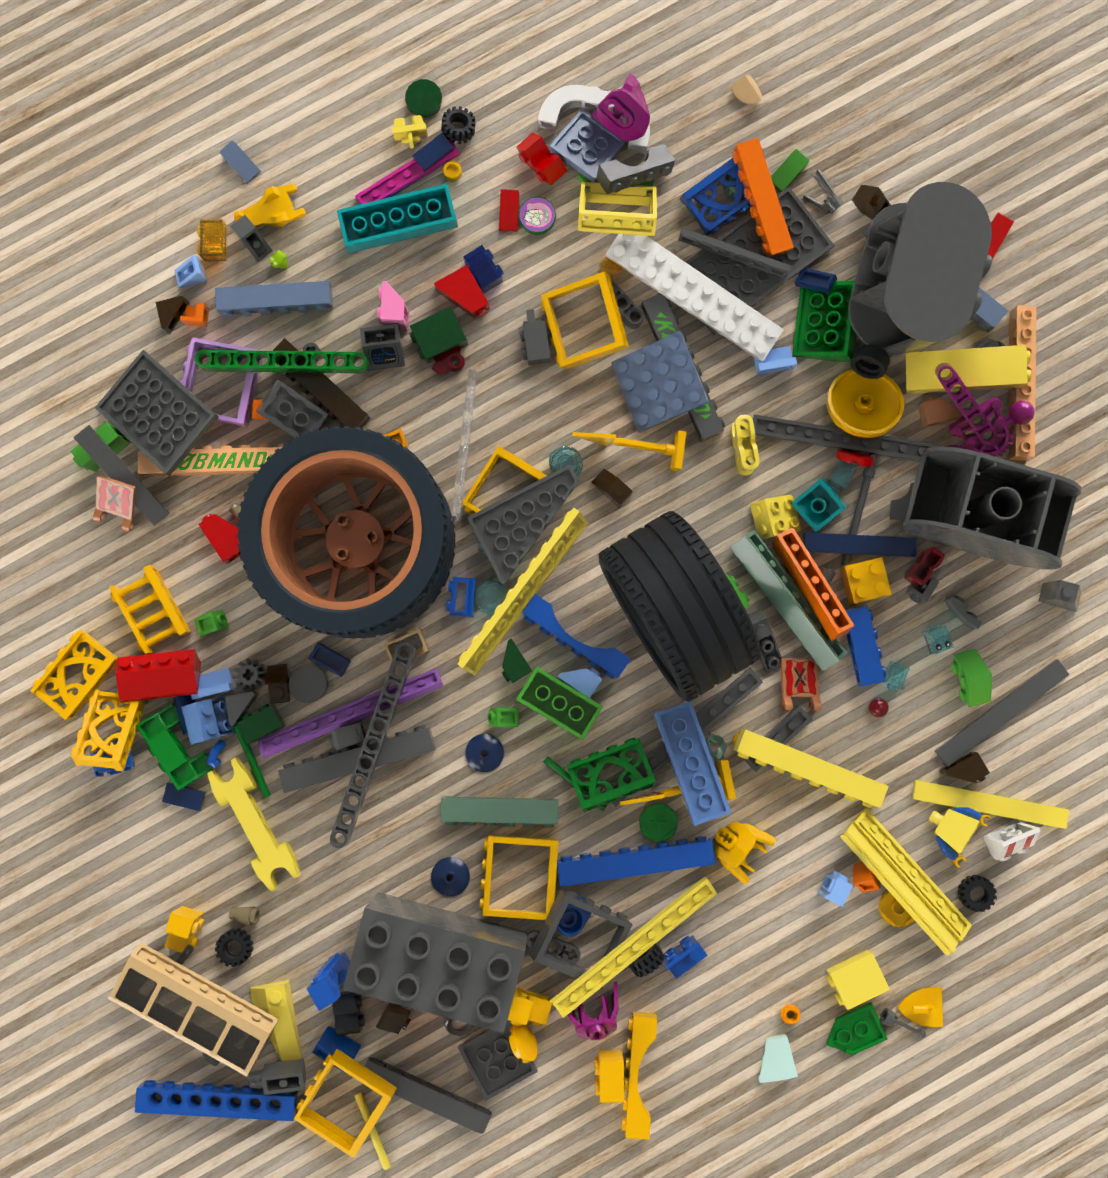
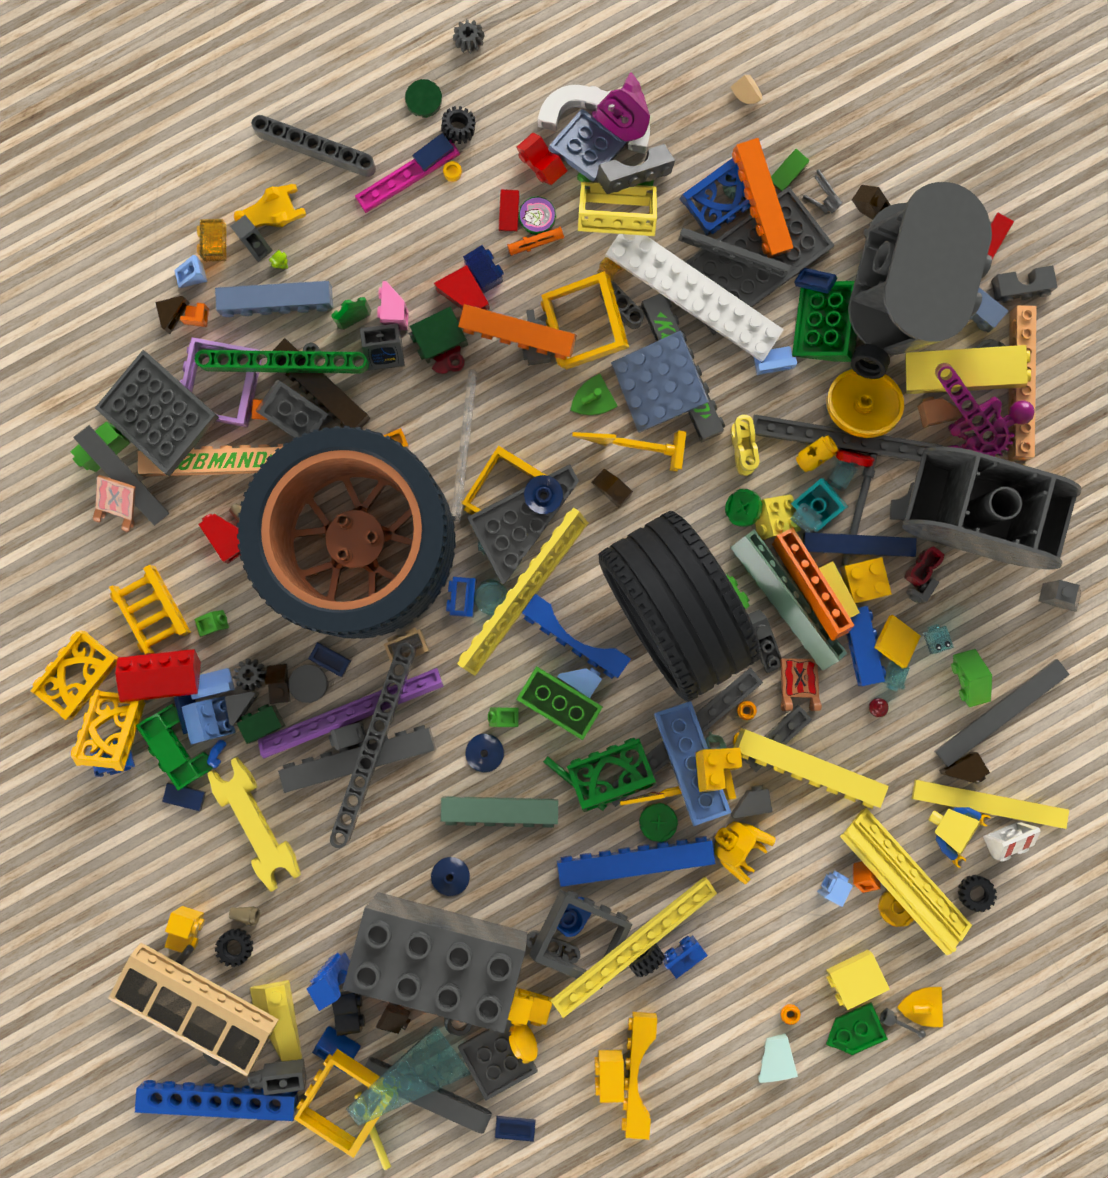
sand blue slope [219,140,261,184] -> none
green bar [234,726,271,798] -> none
teal brick [337,184,458,254] -> none
light yellow hips [392,115,428,149] -> none
yellow window [479,834,558,920] -> none
dark green slope [501,639,532,683] -> none
clear light blue piece [549,446,583,476] -> none
magenta piece [568,981,619,1040] -> none
dark grey slope [944,595,982,629] -> none
none -> dark grey beam [251,115,376,177]
none -> green tile [331,297,372,330]
none -> clear light blue wing [346,1026,471,1125]
none -> dark grey gear [453,19,485,54]
none -> orange brick [458,304,577,360]
none -> dark blue tile [495,1116,536,1142]
none -> orange pin [507,227,564,256]
none -> dark blue dish [524,475,563,514]
none -> bright green shield [570,374,618,415]
none -> yellow brick [695,748,742,792]
none -> green tile [725,489,762,527]
none -> dark grey slope [731,785,773,819]
none -> light orange plate [737,701,757,720]
none -> clear light blue brick [790,503,823,533]
none -> yellow piece [796,435,838,473]
none -> light yellow tile [819,561,860,618]
none -> yellow tile [874,615,921,669]
none -> dark grey arch [991,265,1058,303]

